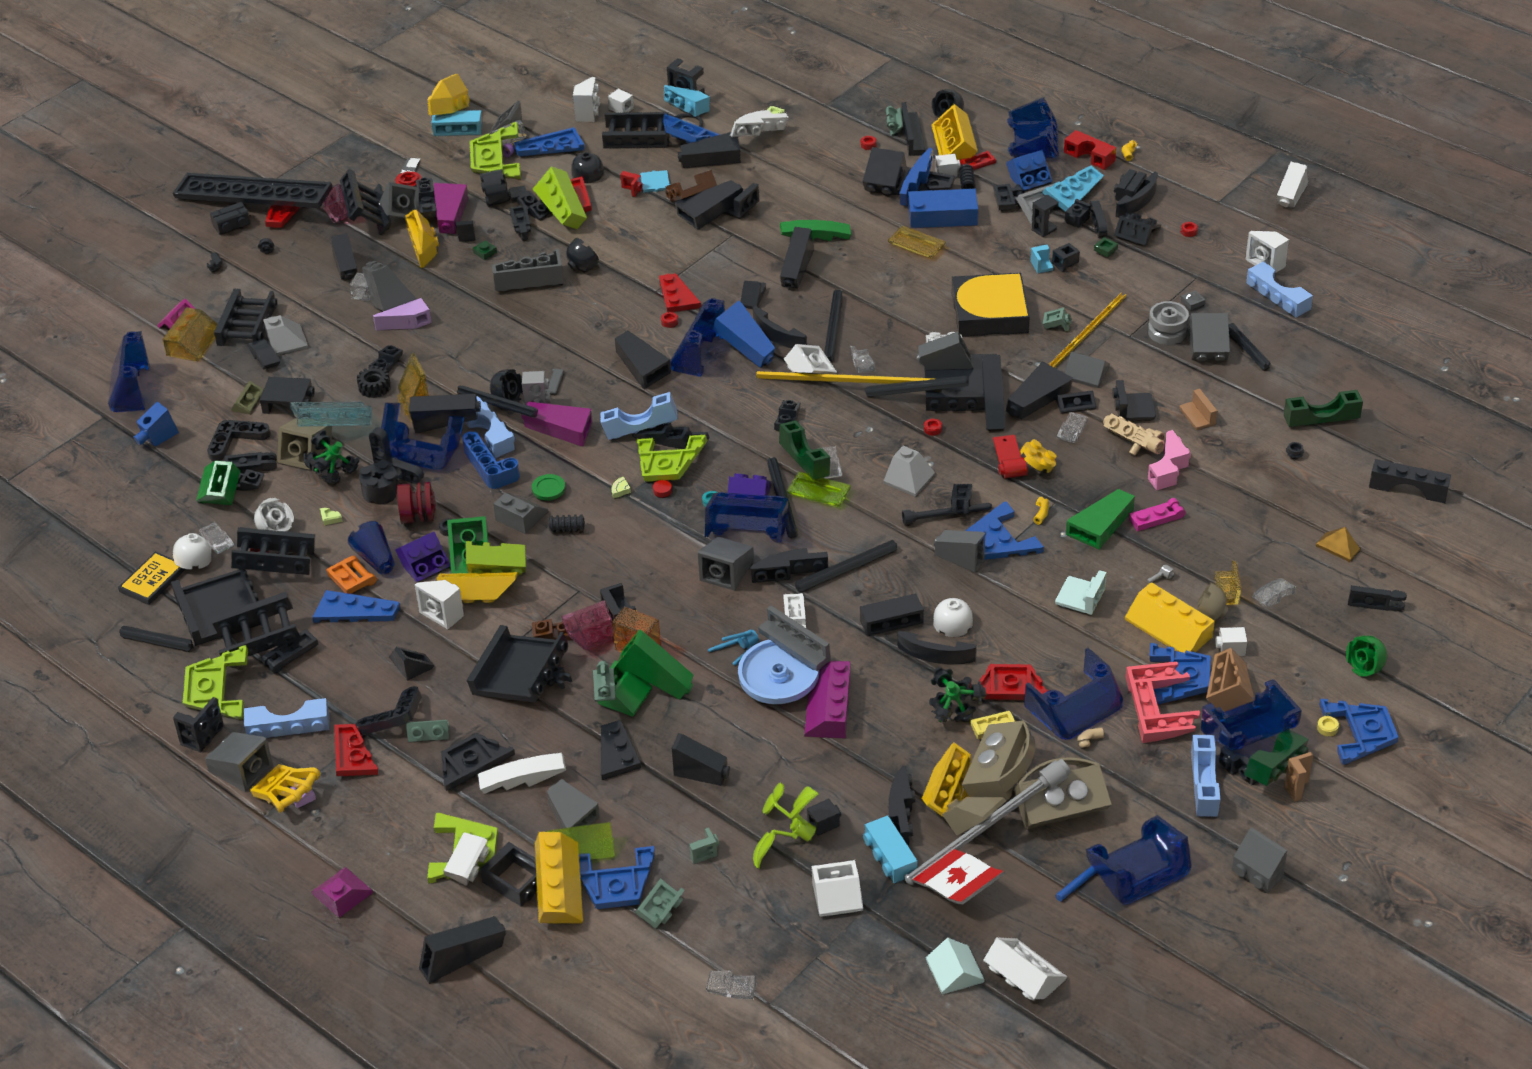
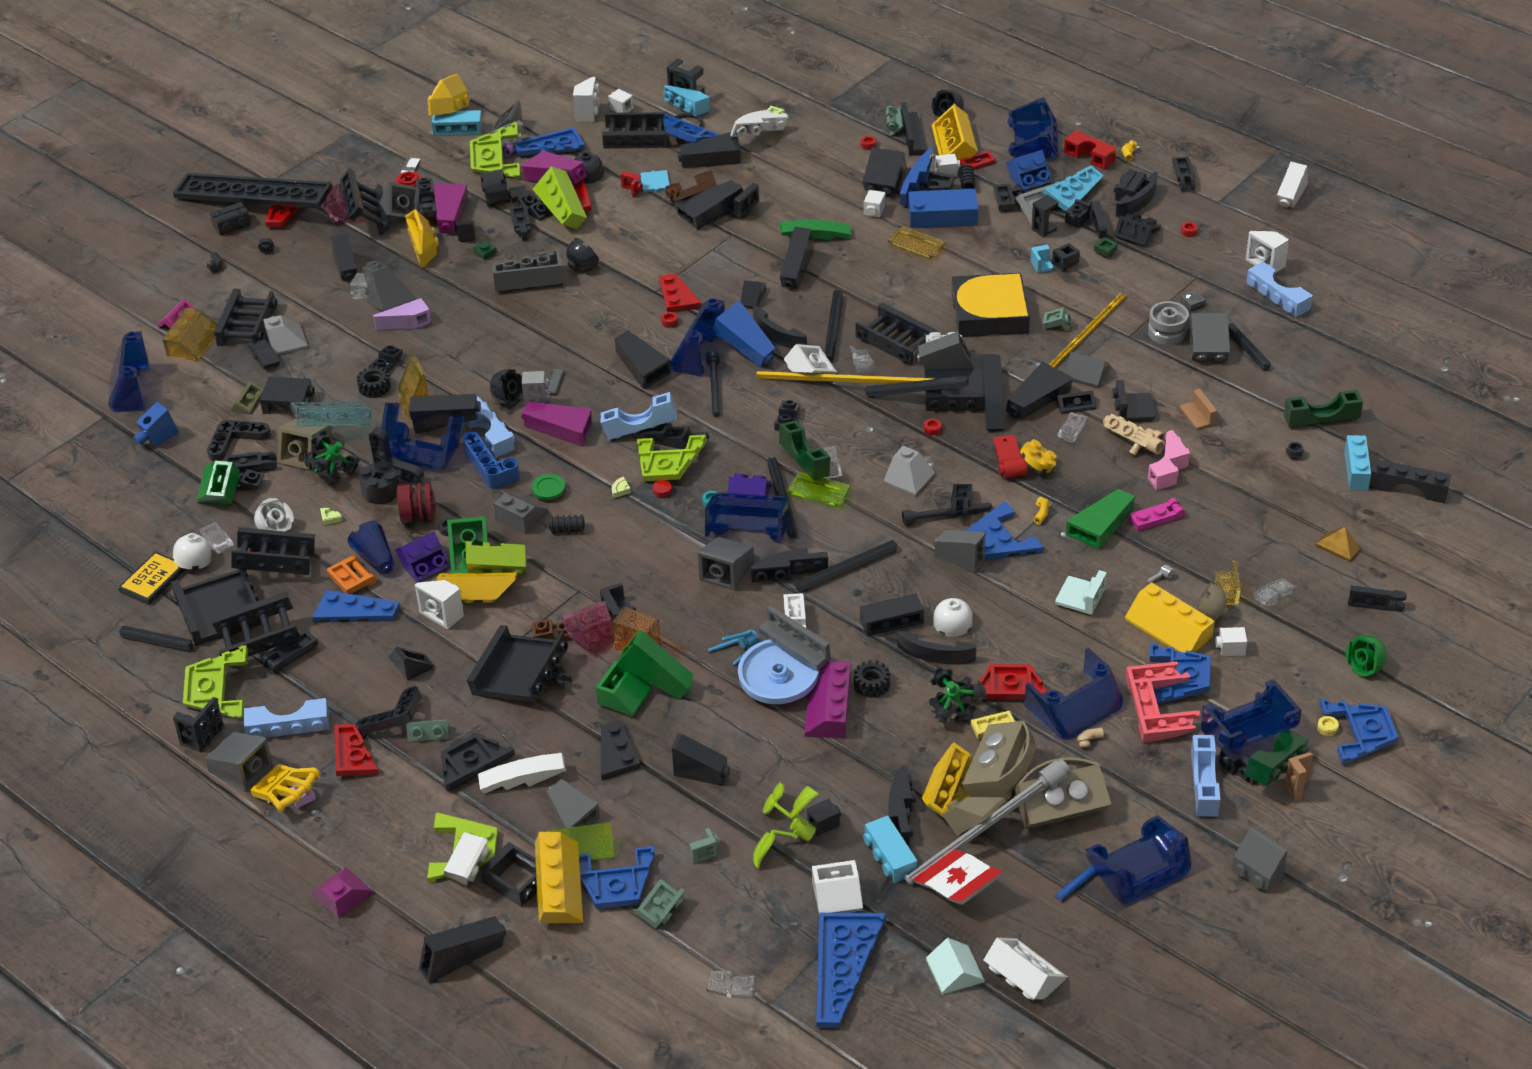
black axle [456,385,538,418] -> none
sand green hinge [593,661,616,701] -> none
medium nougat wedge [1206,648,1255,713] -> none
none -> magenta slope [520,151,587,184]
none -> black piece [705,351,720,416]
none -> blue wing [816,913,886,1028]
none -> black tyre [854,660,890,698]
none -> black fence [855,302,938,365]
none -> white brick [864,190,885,218]
none -> black hinge [1172,157,1196,191]
none -> medium azure brick [1344,435,1371,491]

